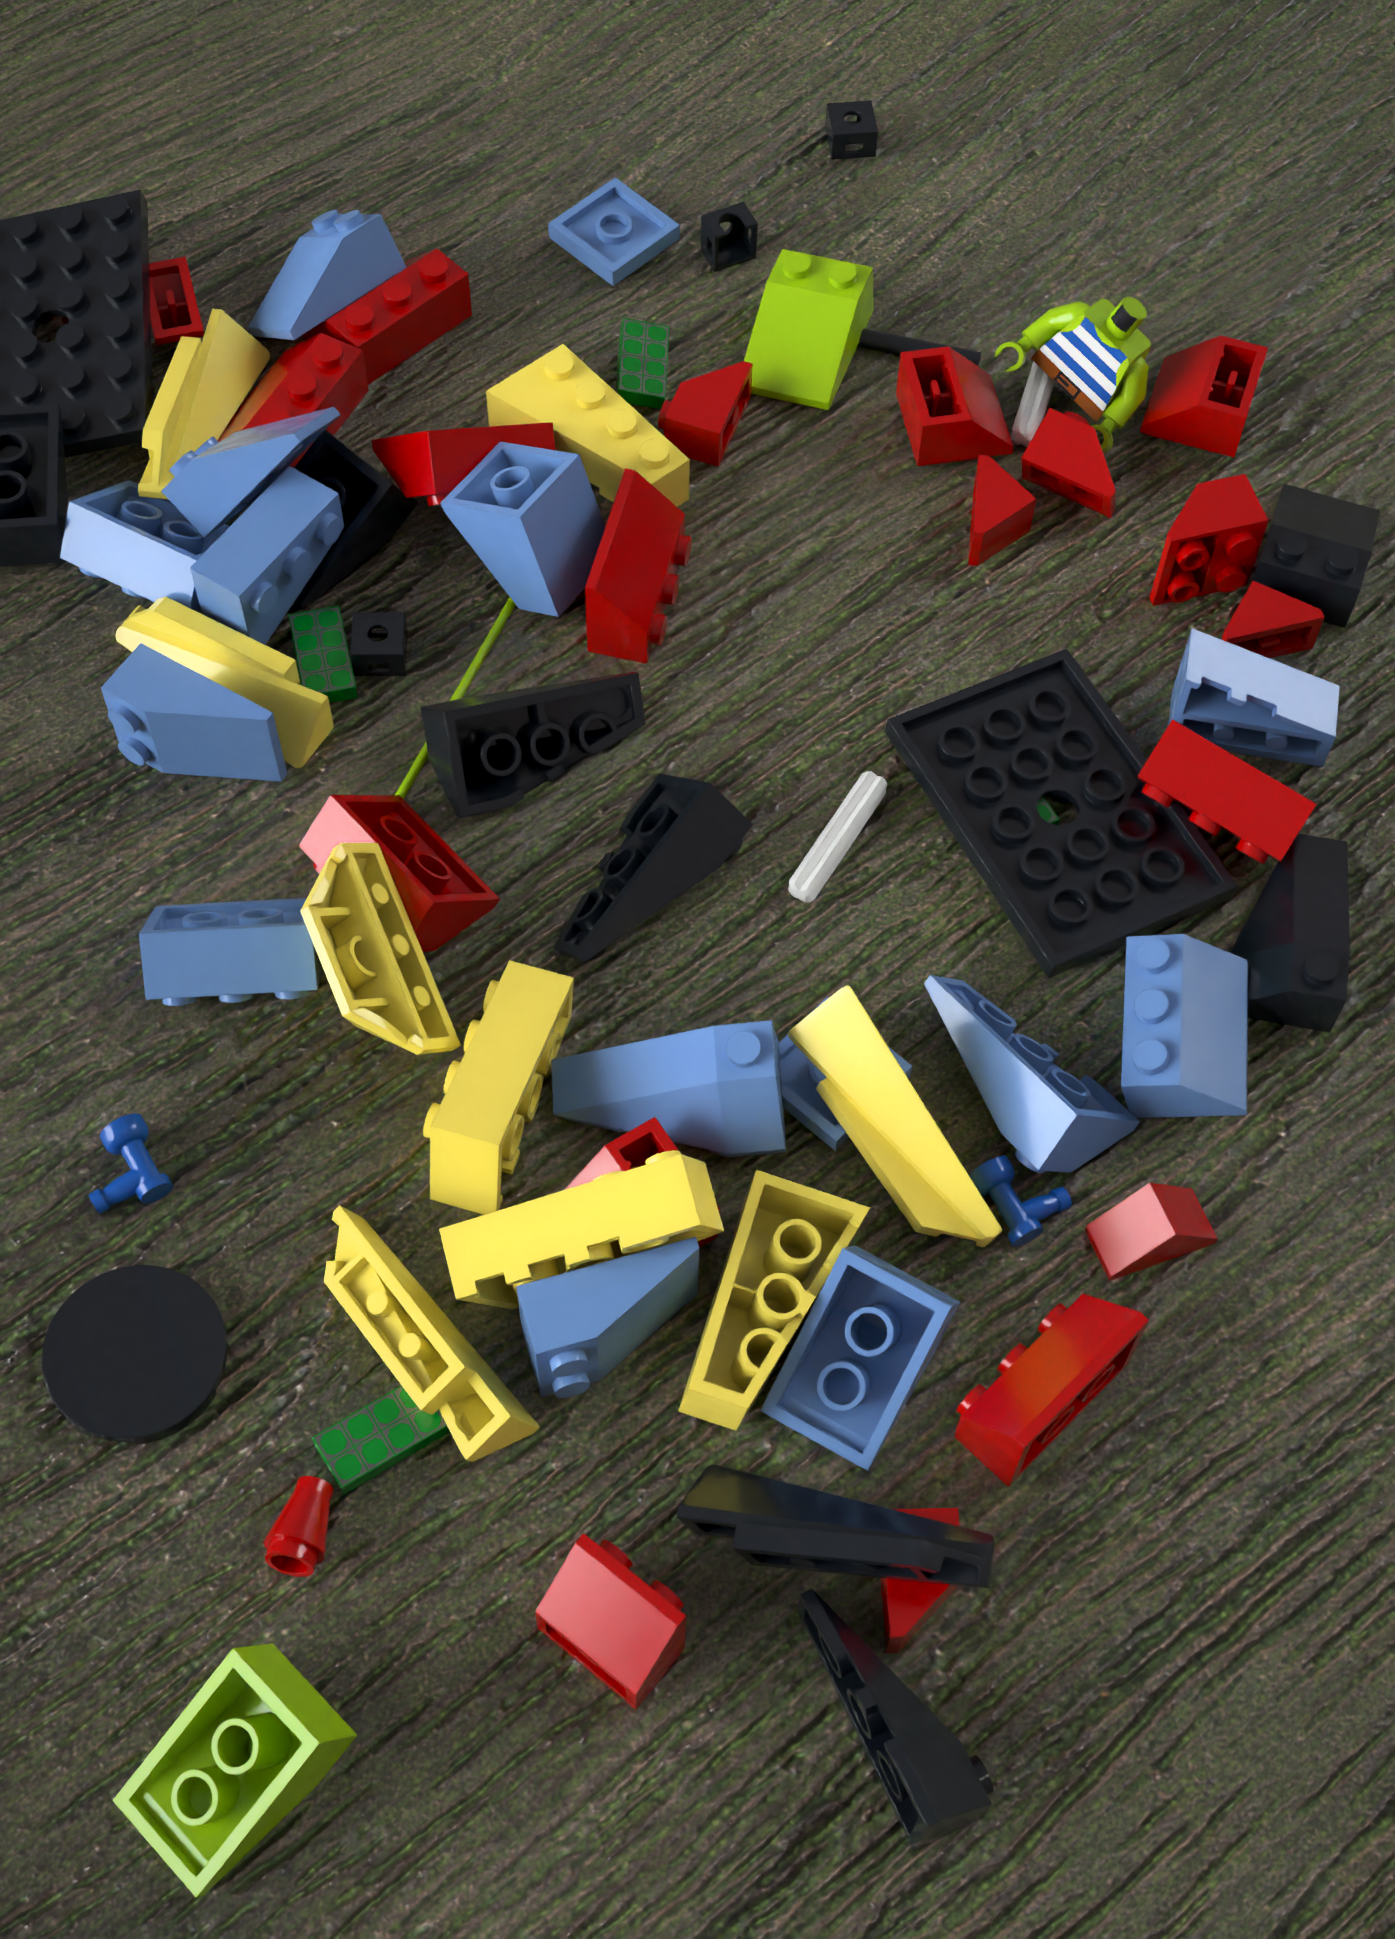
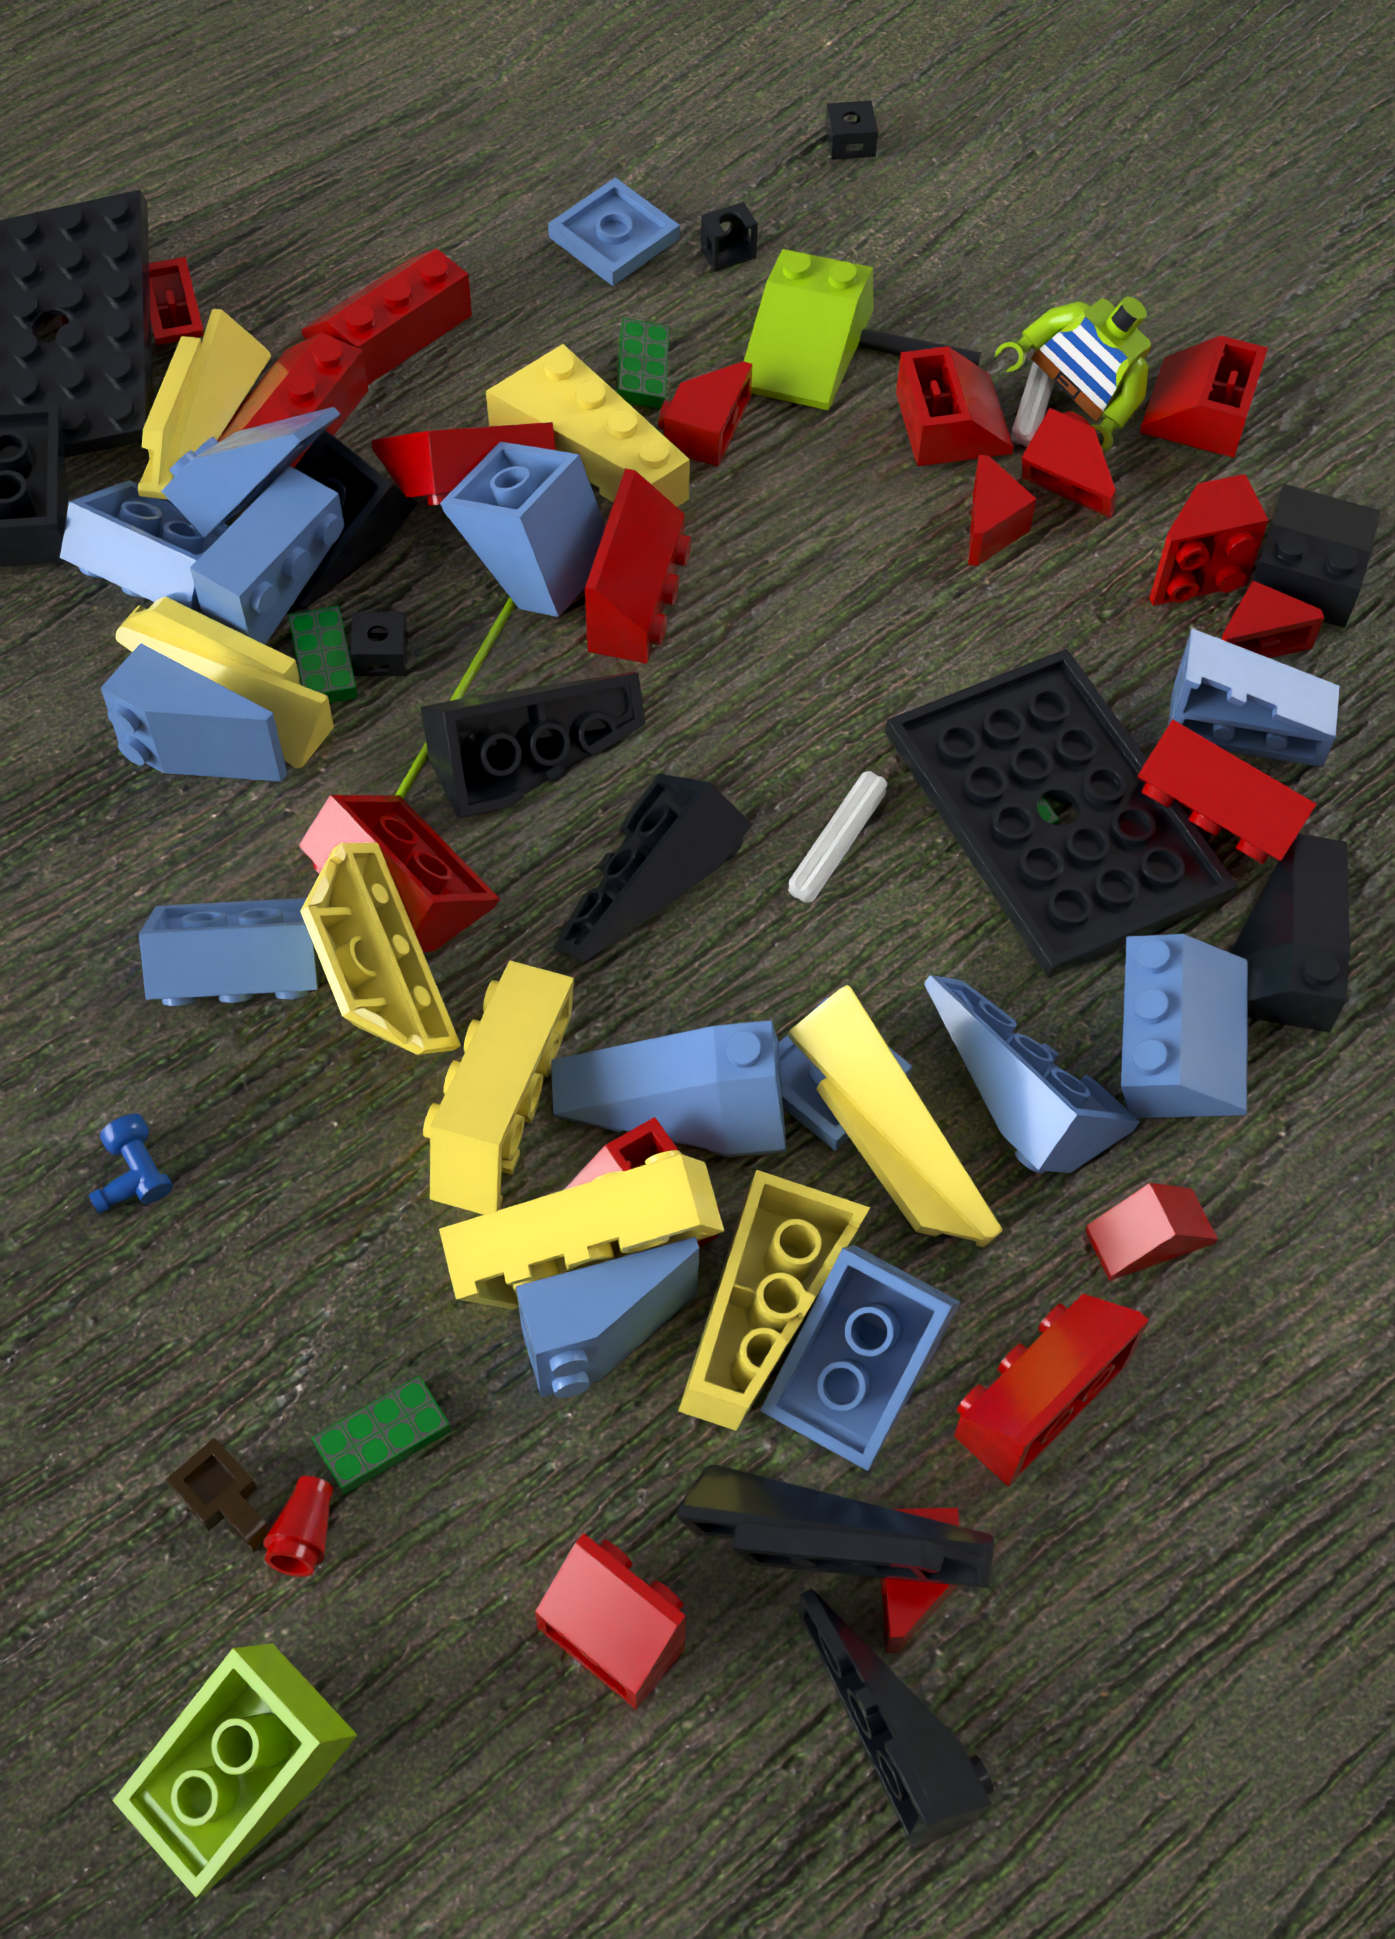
black tile [42,1265,229,1445] -> none
medium blue slope [248,210,406,340] -> none
light yellow wedge [324,1205,540,1462] -> none
blue piece [969,1156,1072,1247] -> none
none -> dark brown plate [165,1438,269,1553]

